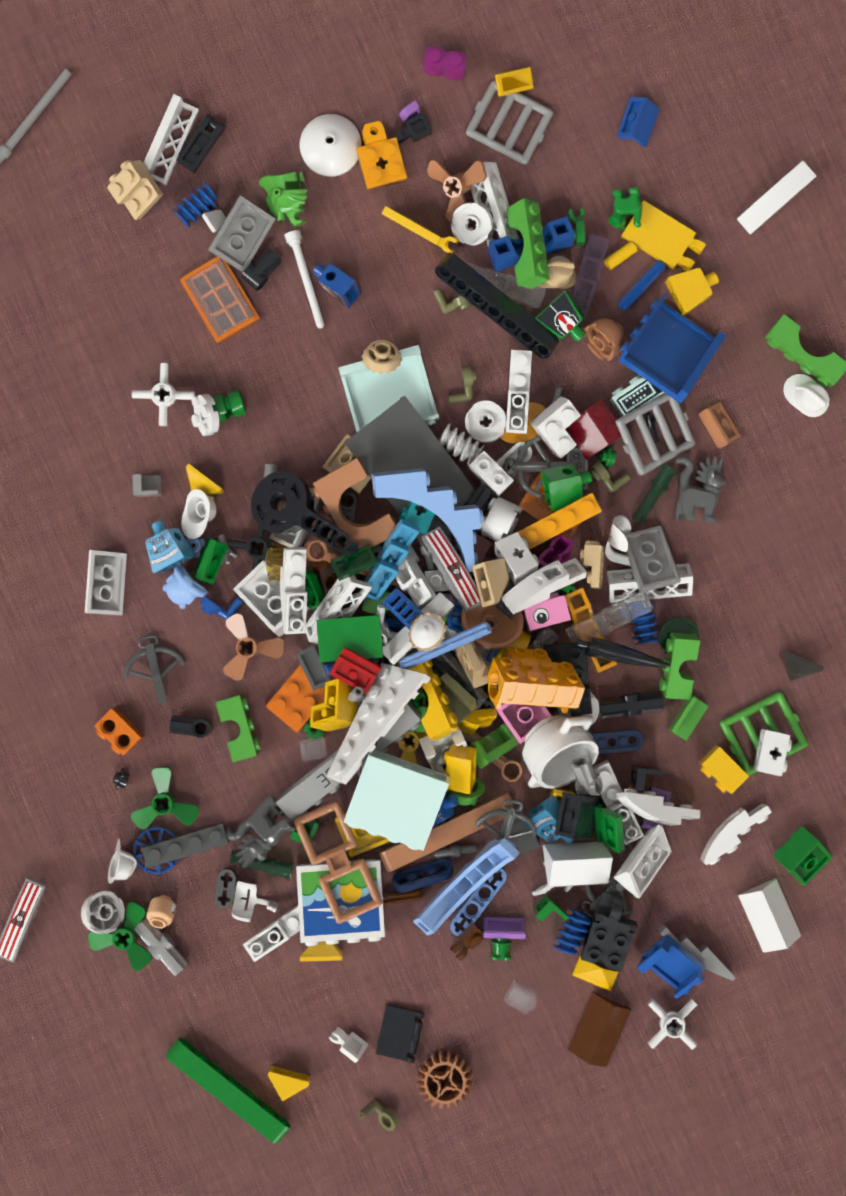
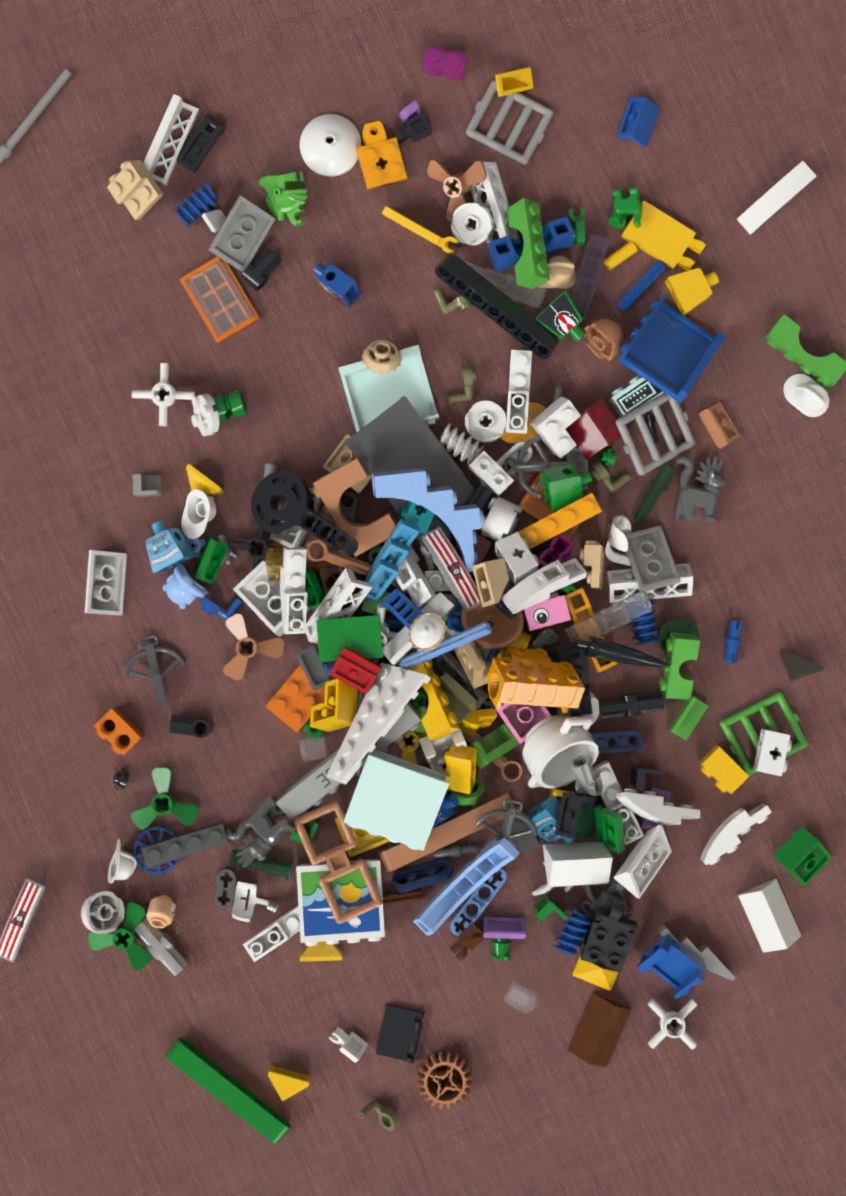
bright green arch [215,694,261,762] -> none
white piece [284,230,325,328] -> none
dark green plate [330,544,378,581] -> none
light grey arm [348,687,365,702] -> none
none -> blue pin [723,620,743,663]

